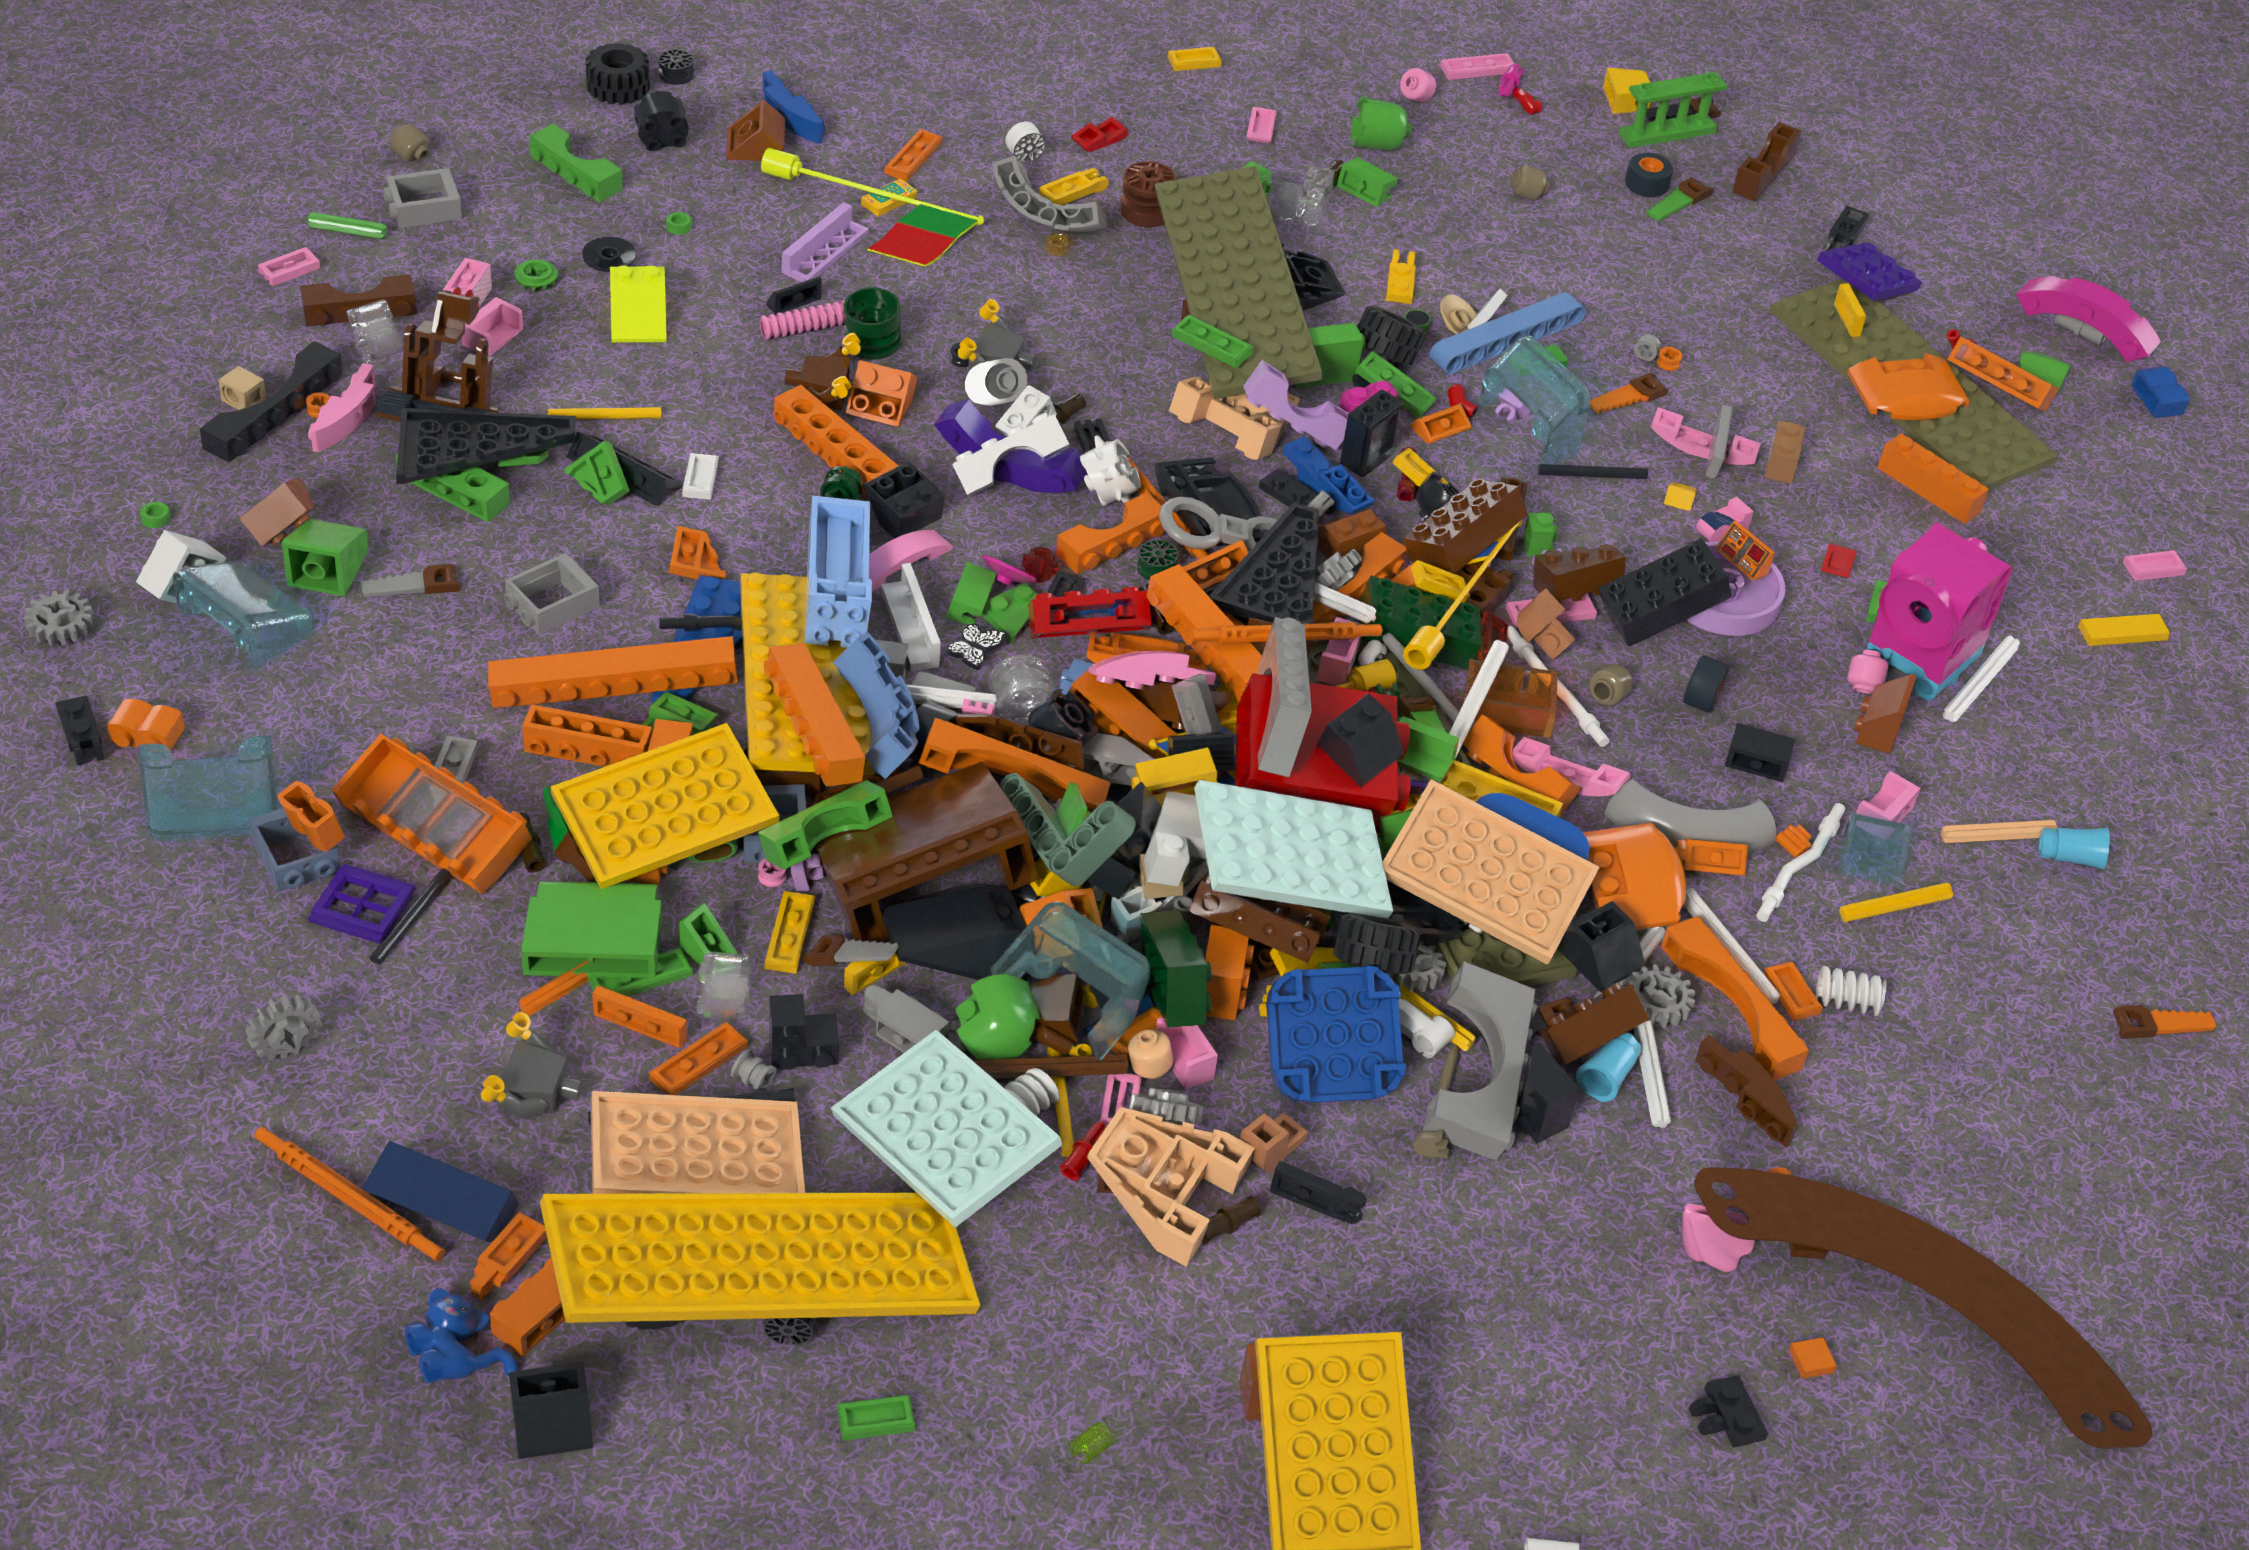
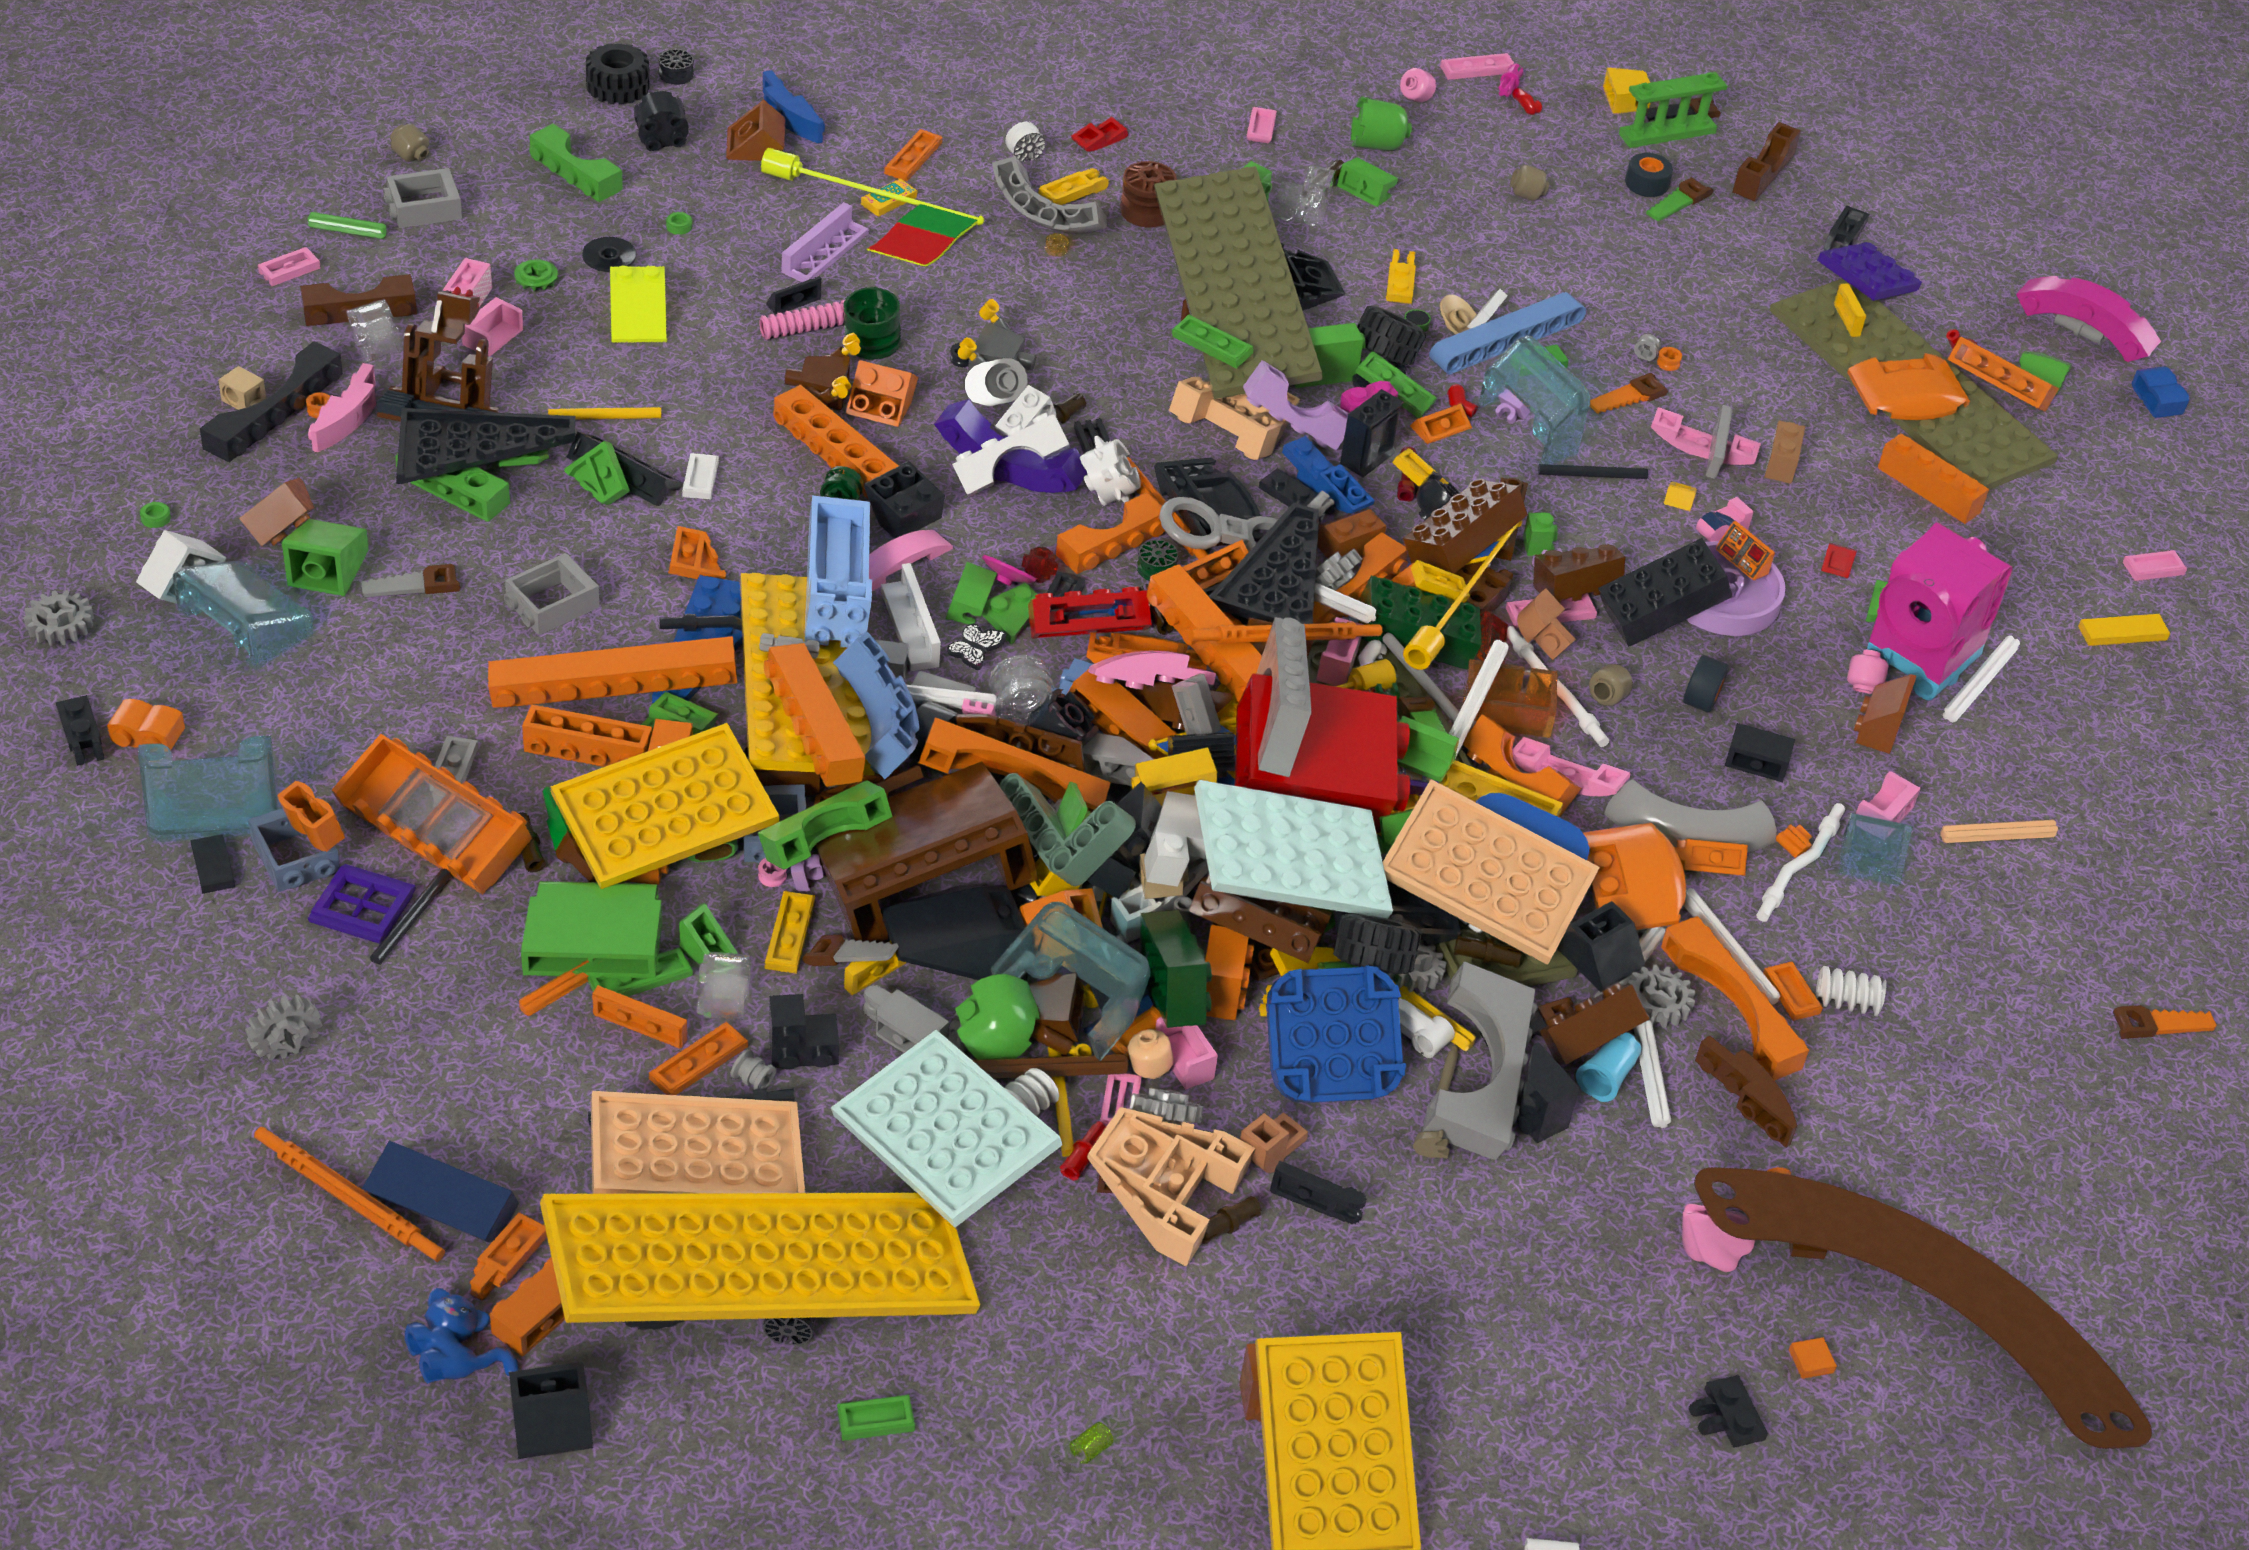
dark grey torso [481,1012,583,1119] -> none
yellow tile [1168,47,1221,71] -> none
black slope [1317,693,1404,788] -> none
yellow axle [1839,883,1953,922] -> none
medium azure plant [2038,827,2110,870] -> none
none -> black tile [190,834,235,894]
none -> light grey axle [759,633,820,659]
none -> dark brown pin [1454,934,1521,968]

